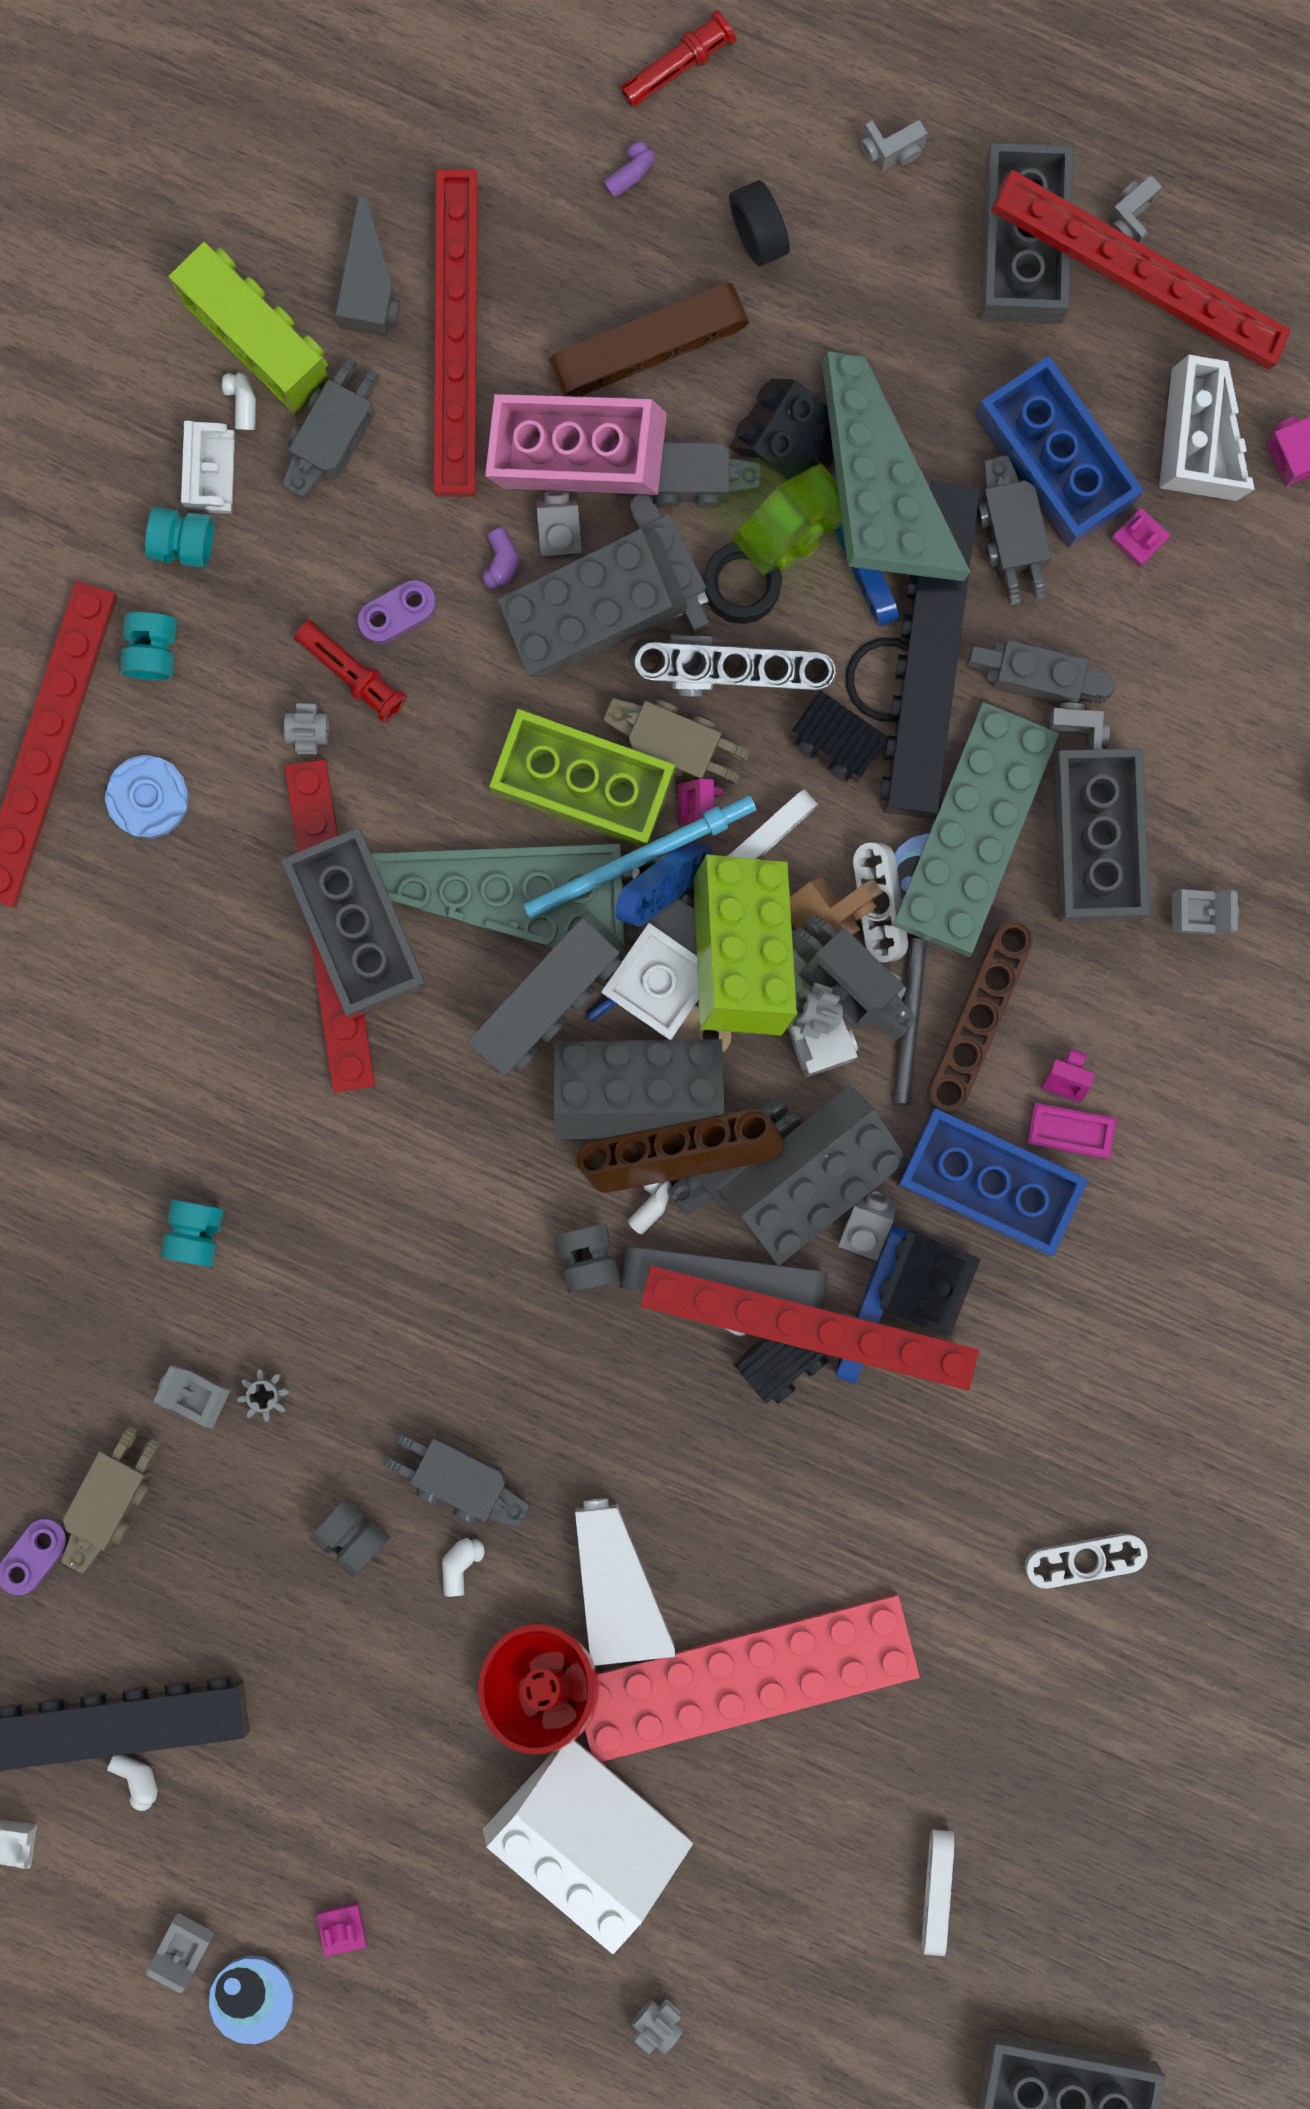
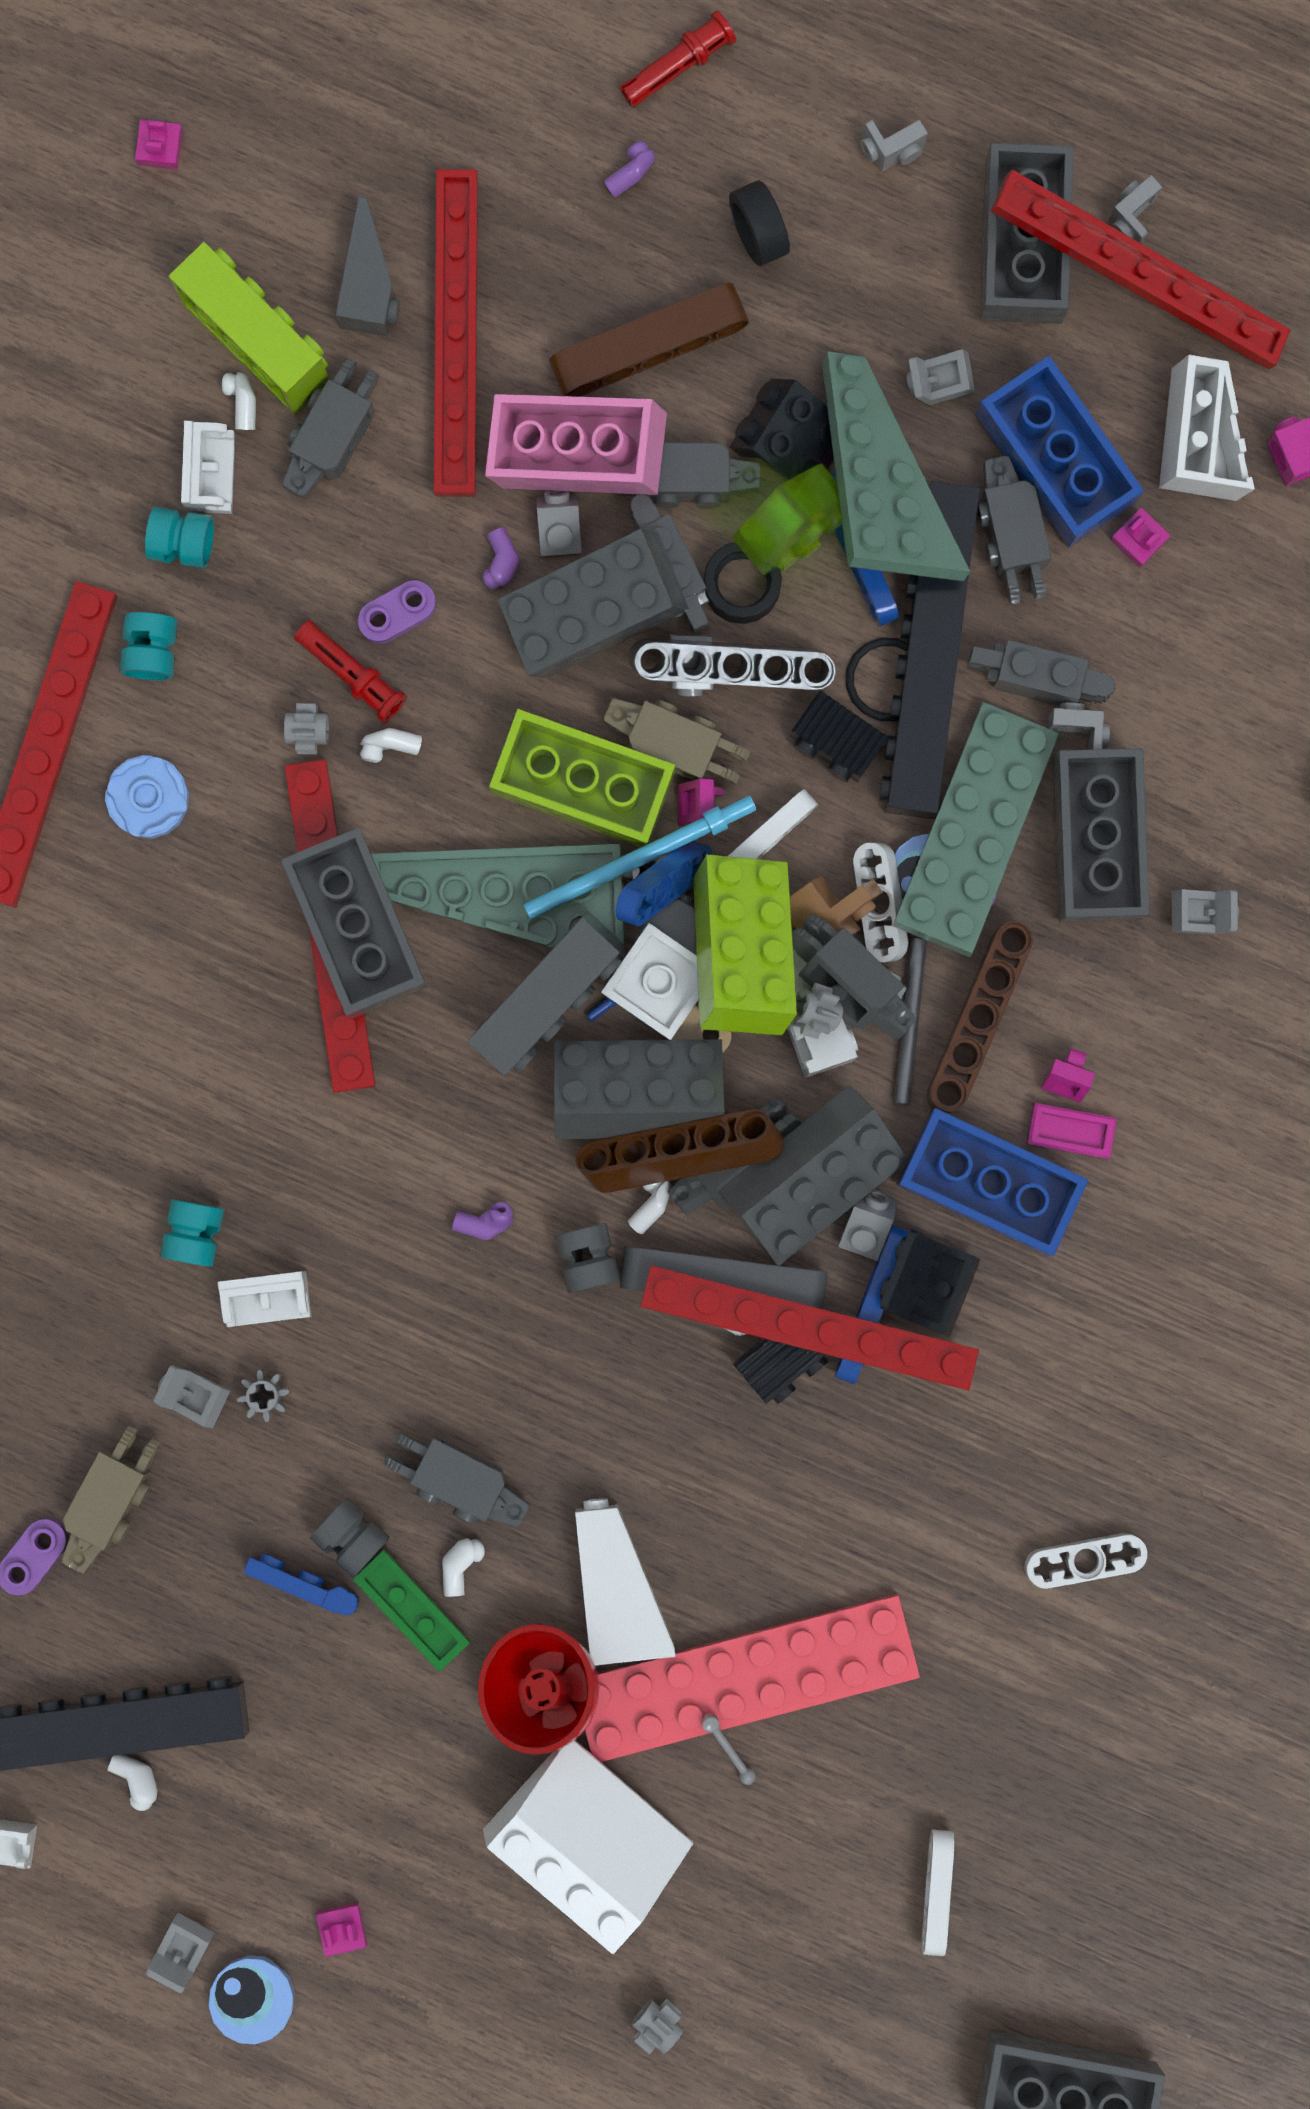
none -> dark pink tile [135,119,183,169]
none -> white hinge [218,1271,312,1327]
none -> blue hinge [244,1553,360,1616]
none -> green plate [353,1549,471,1672]
none -> white arm [360,728,422,763]
none -> medium lavender arm [452,1201,513,1240]
none -> light grey hinge [702,1713,756,1785]
none -> light grey bracket [907,349,975,405]

